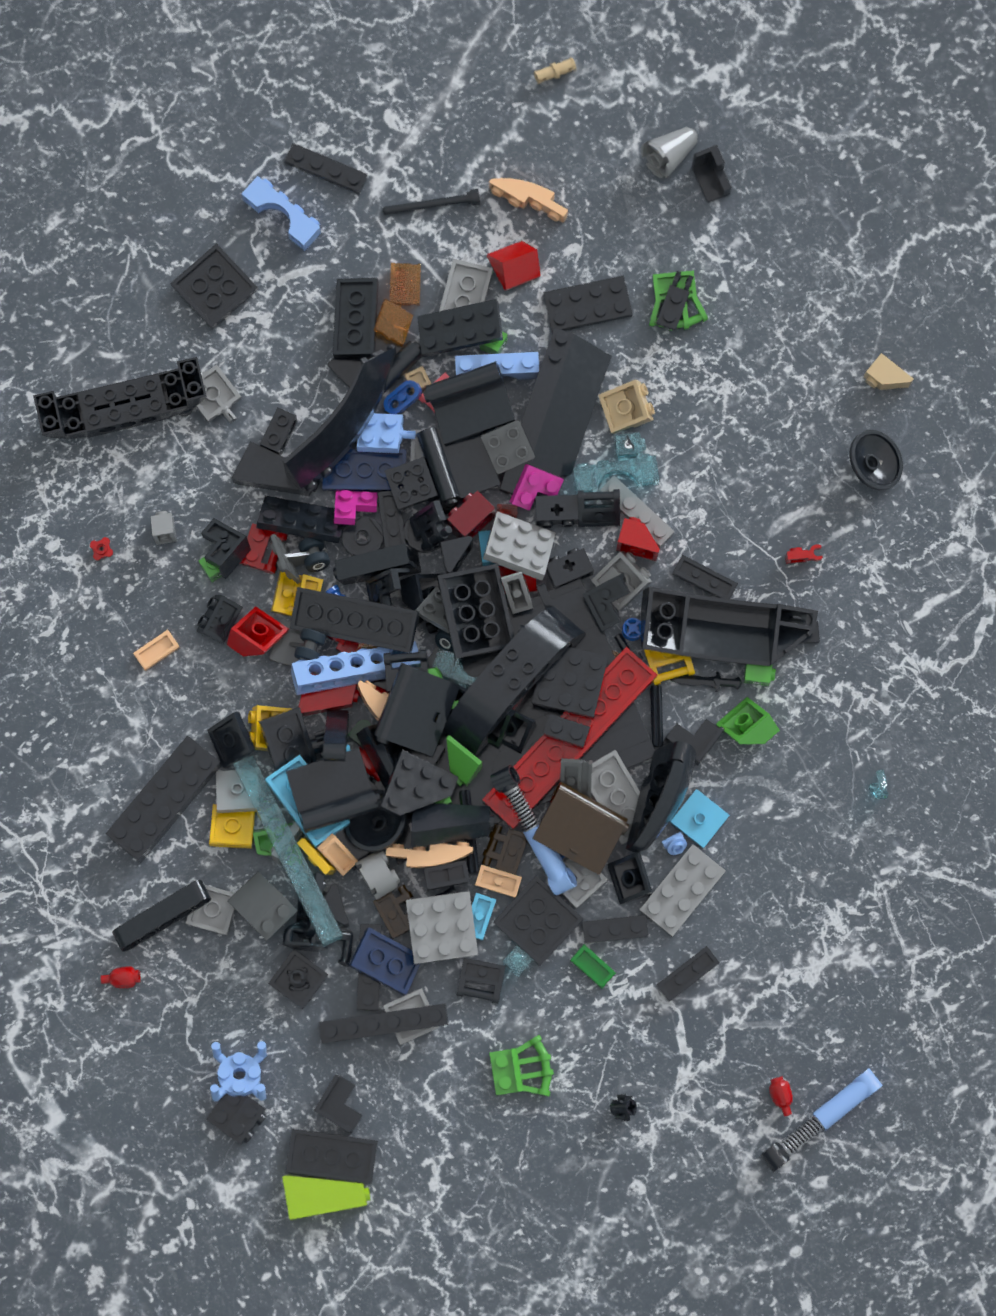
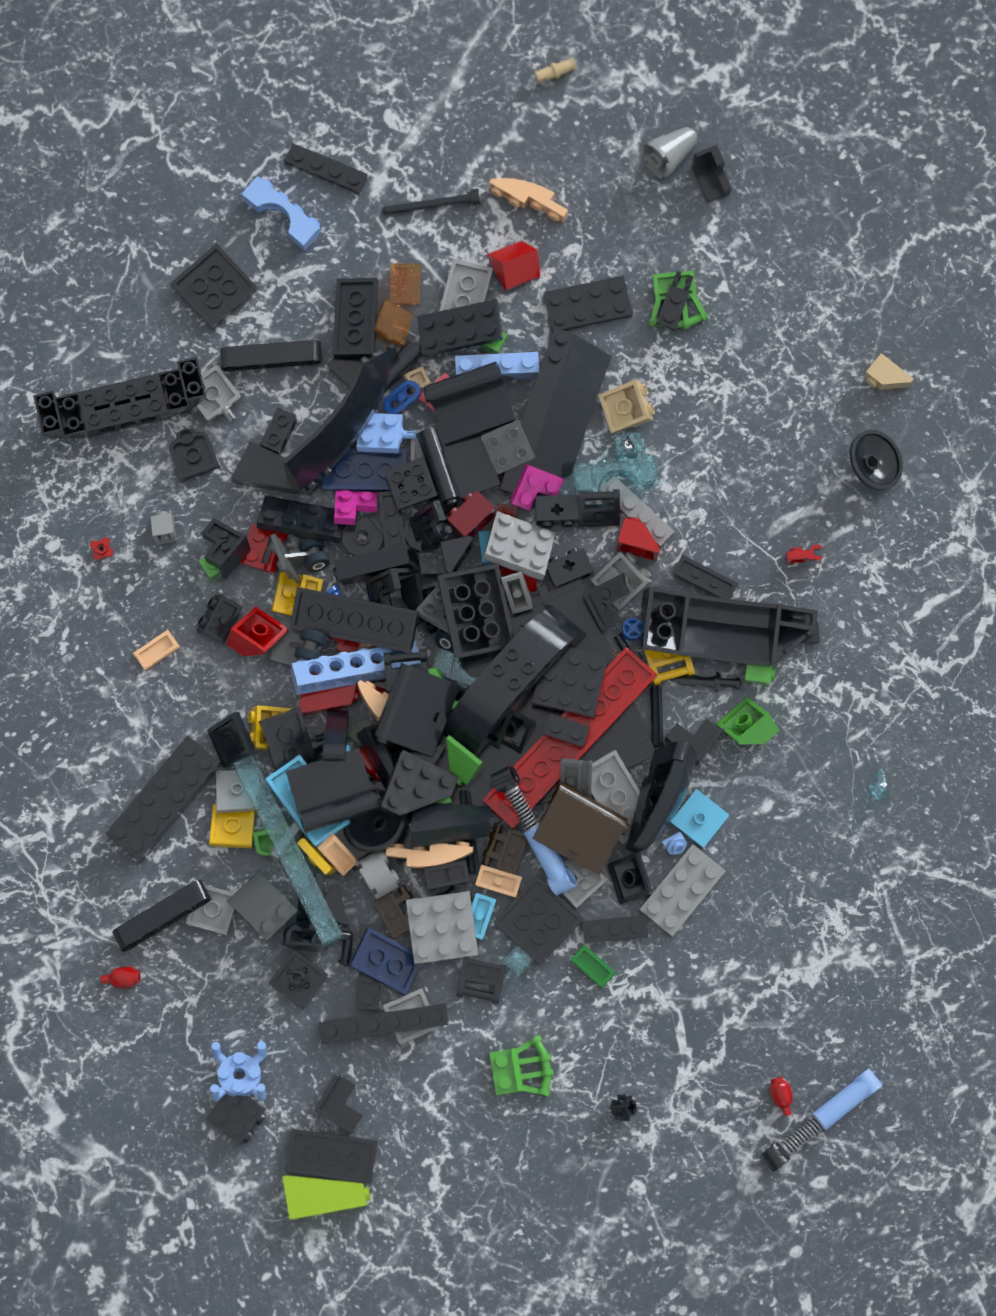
black plate [656,946,720,1002] -> none
none -> black plate [169,428,220,482]
none -> black beam [220,340,322,372]

